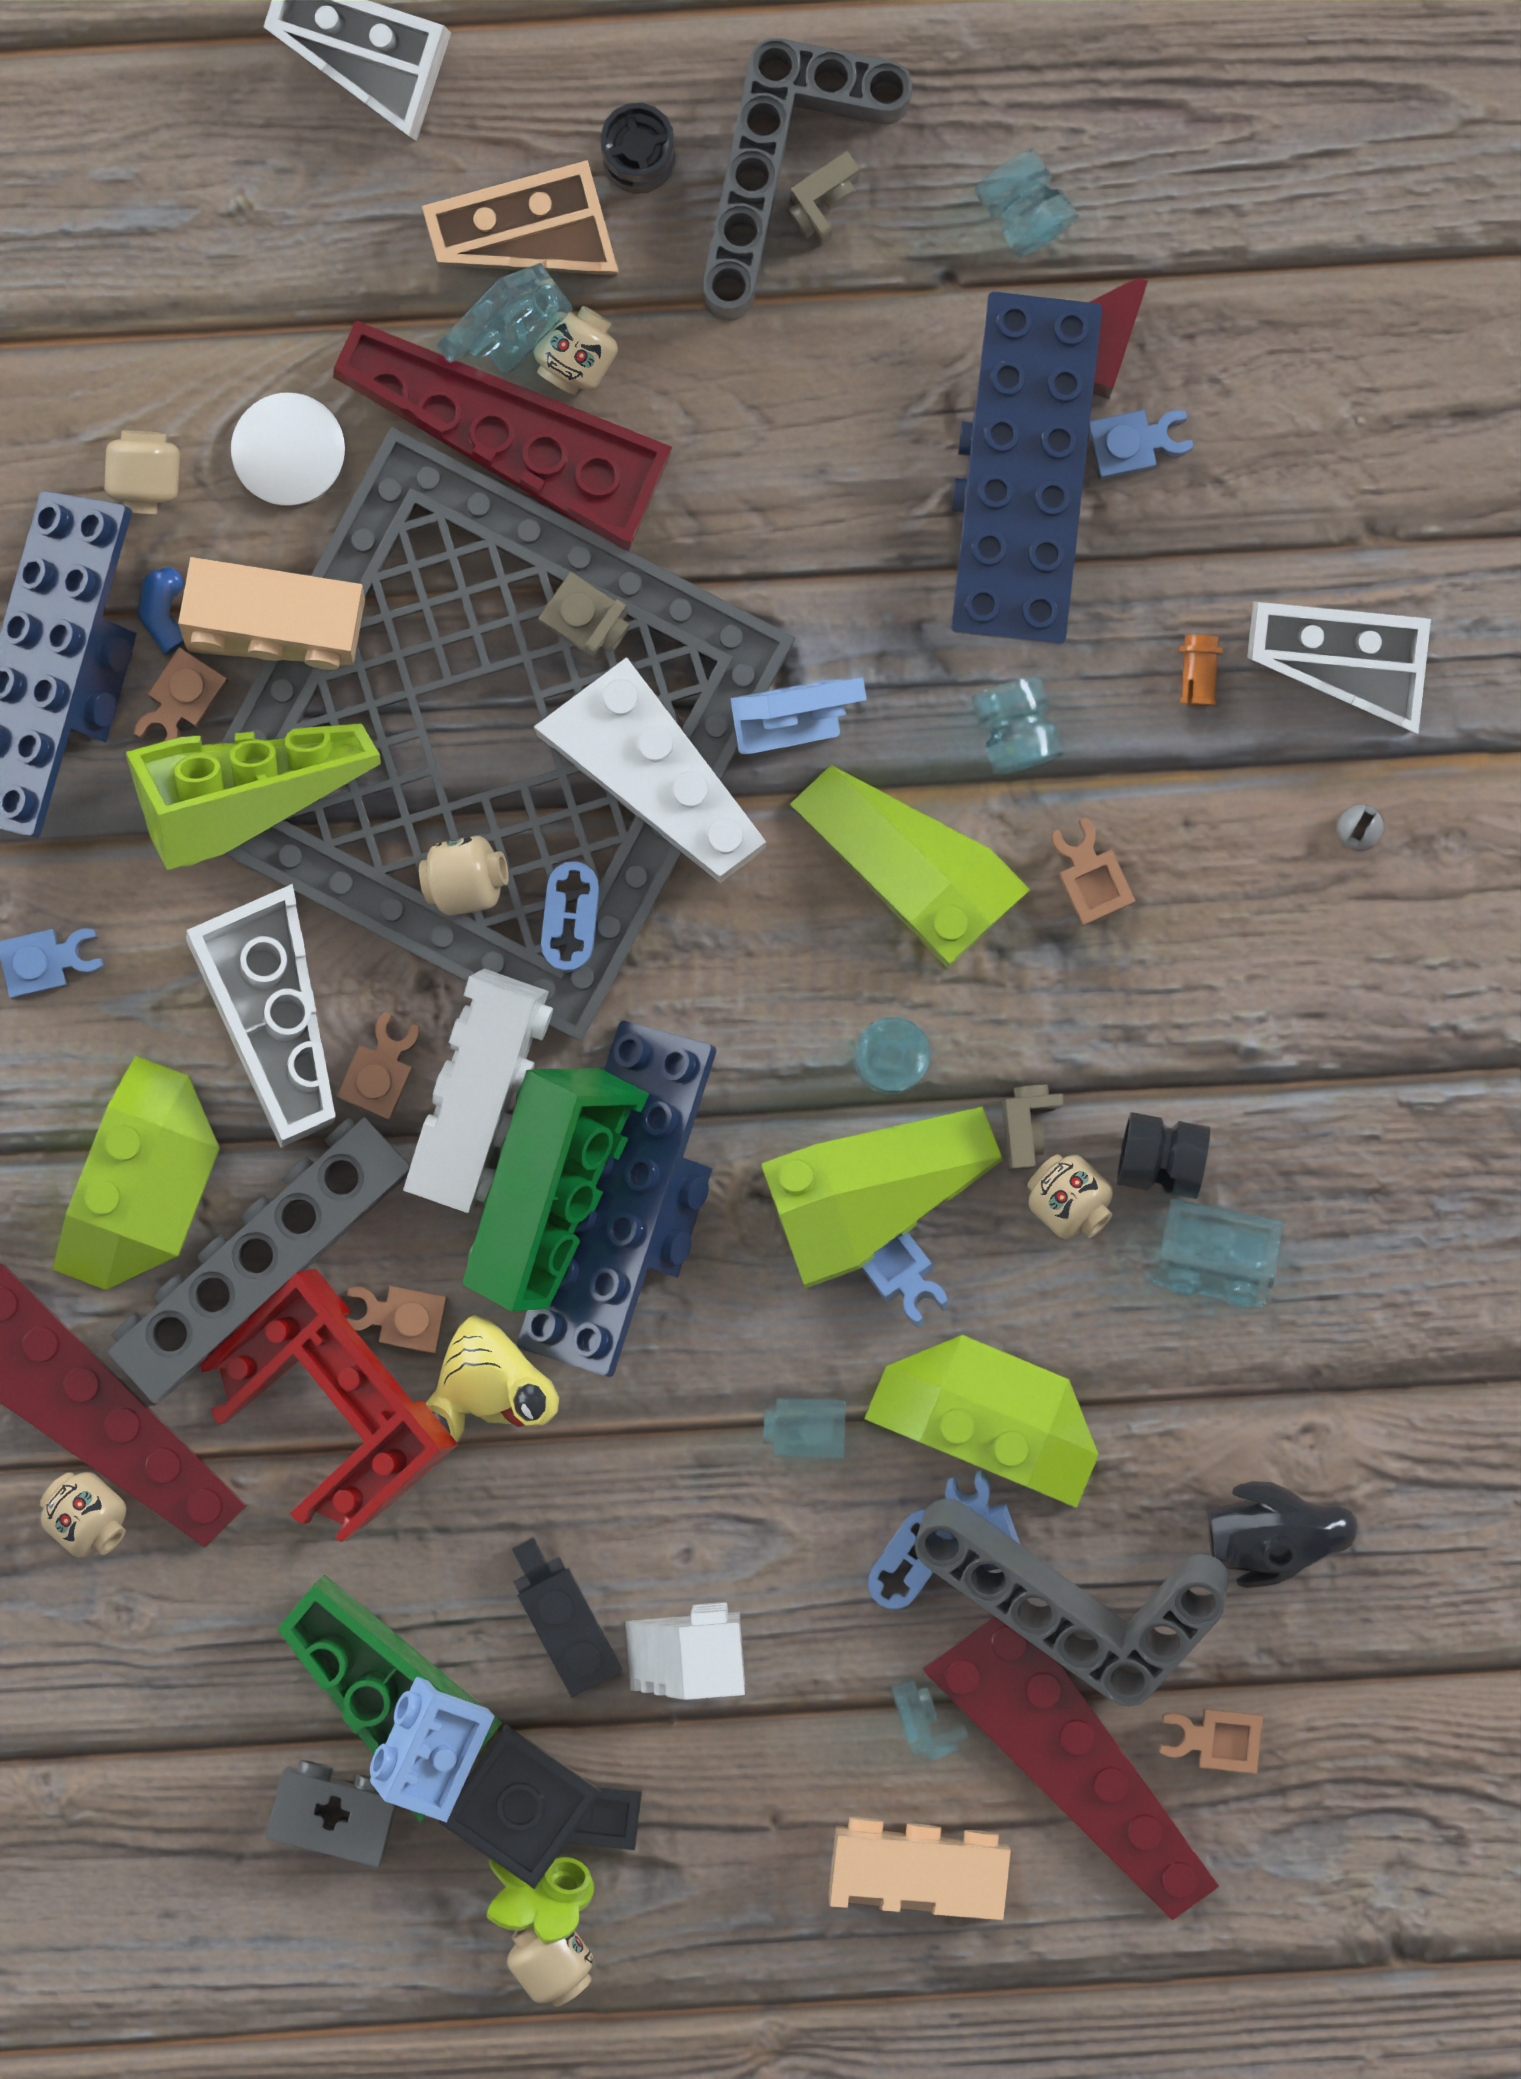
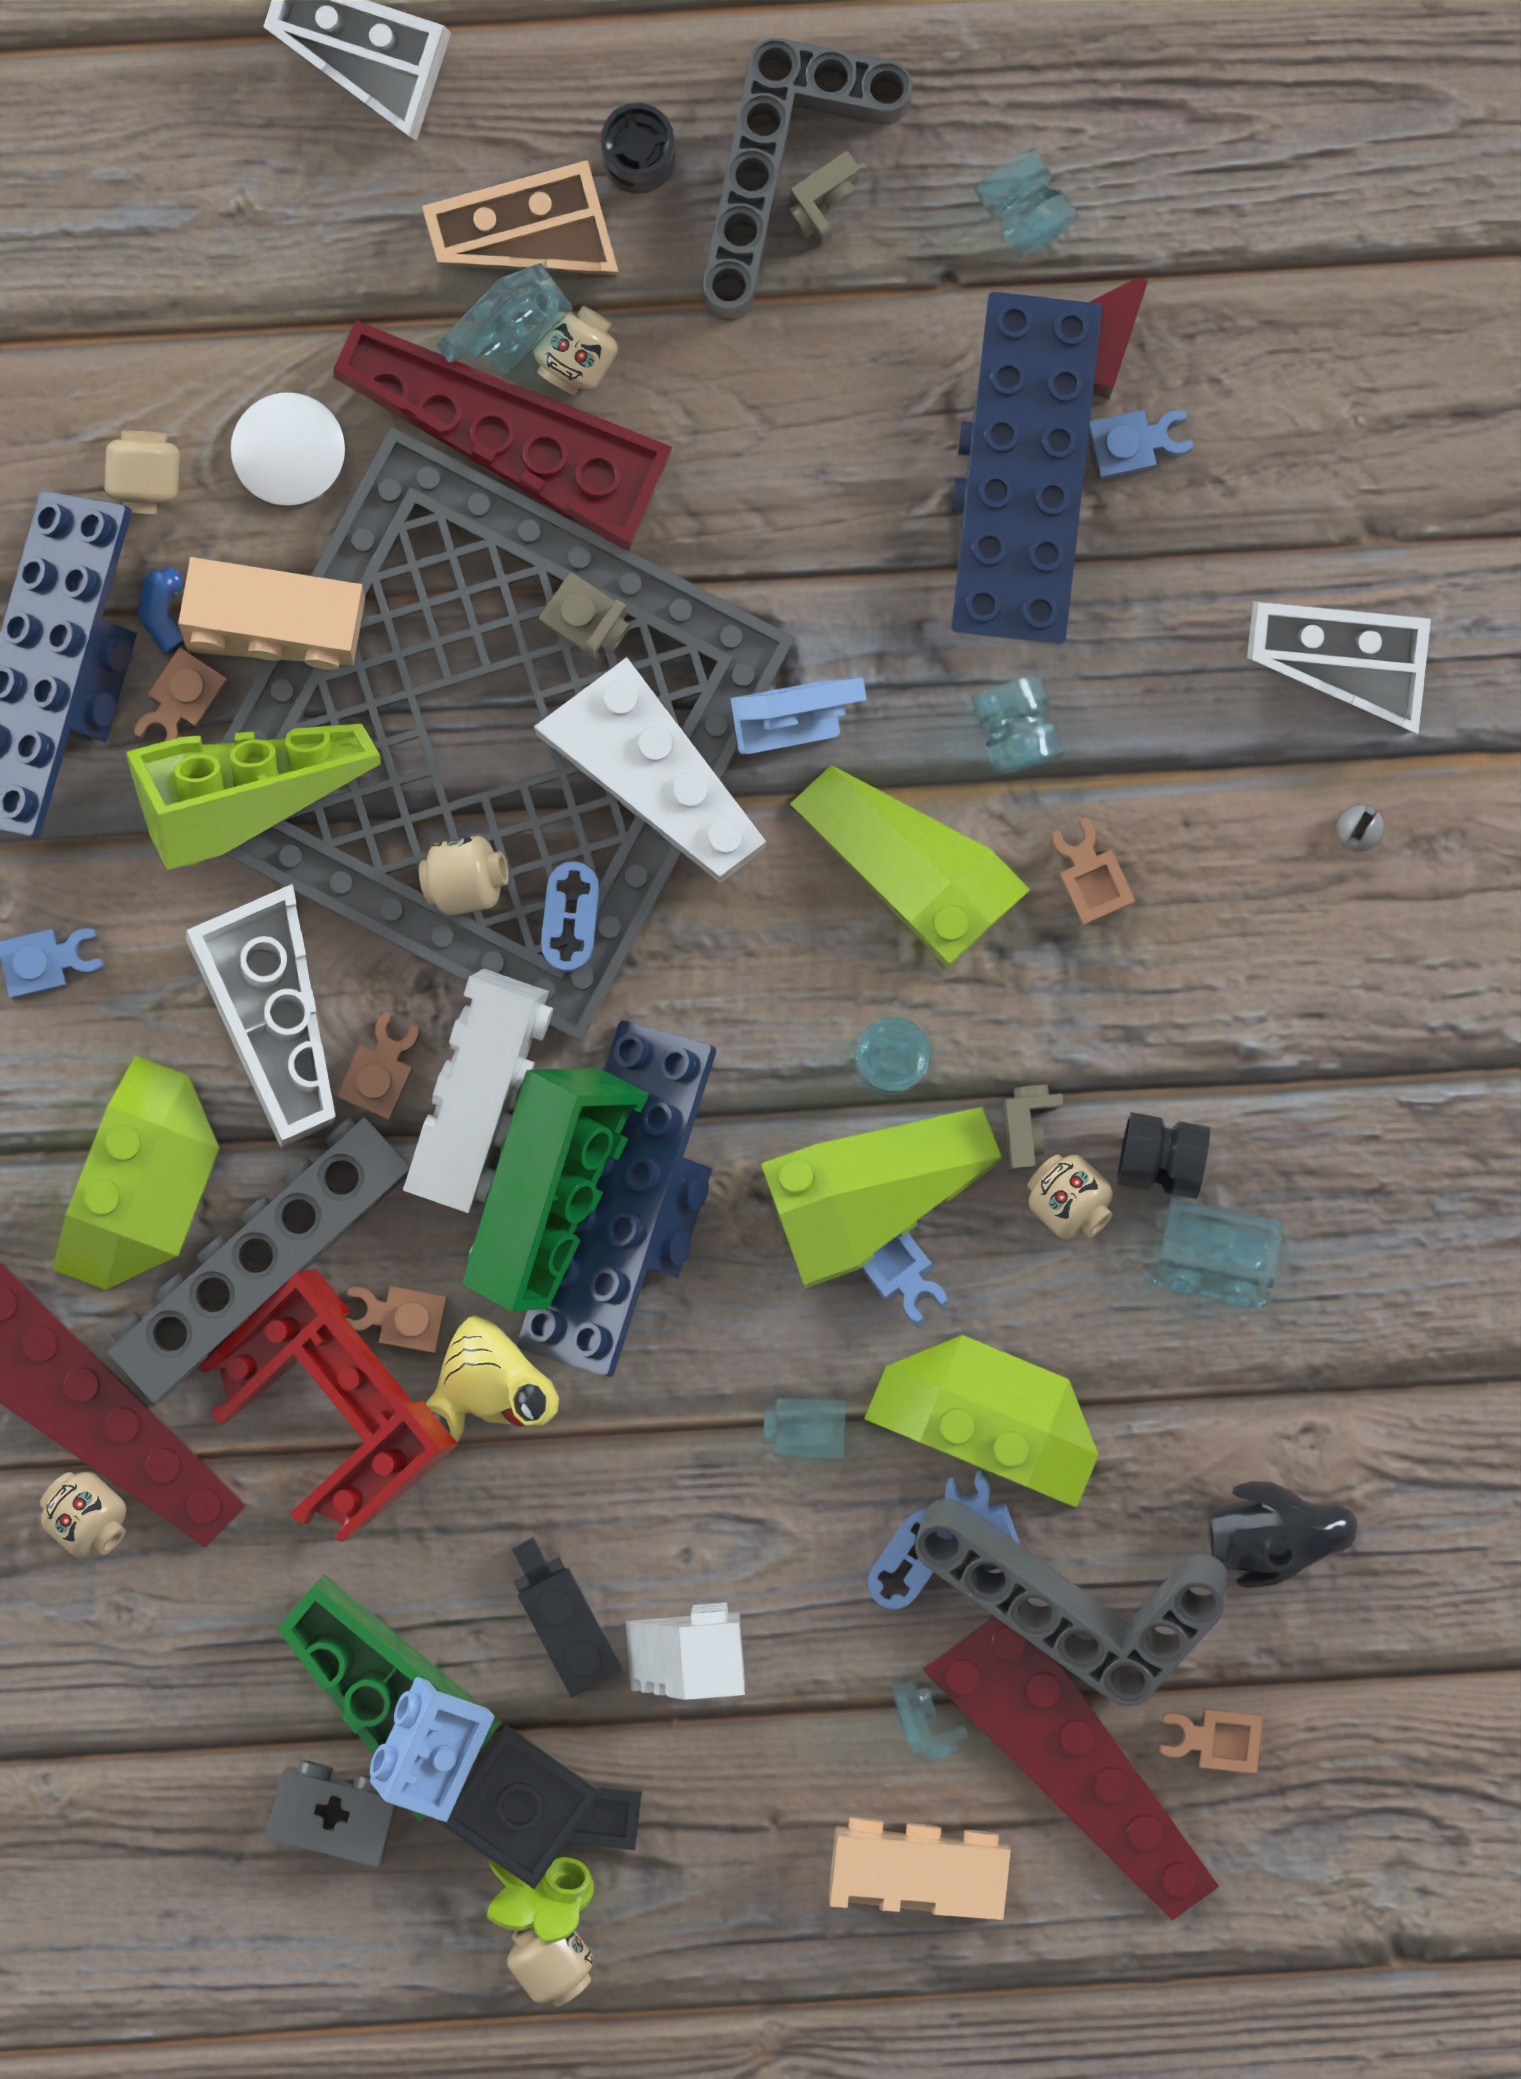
orange pin [1178,635,1224,706] -> none

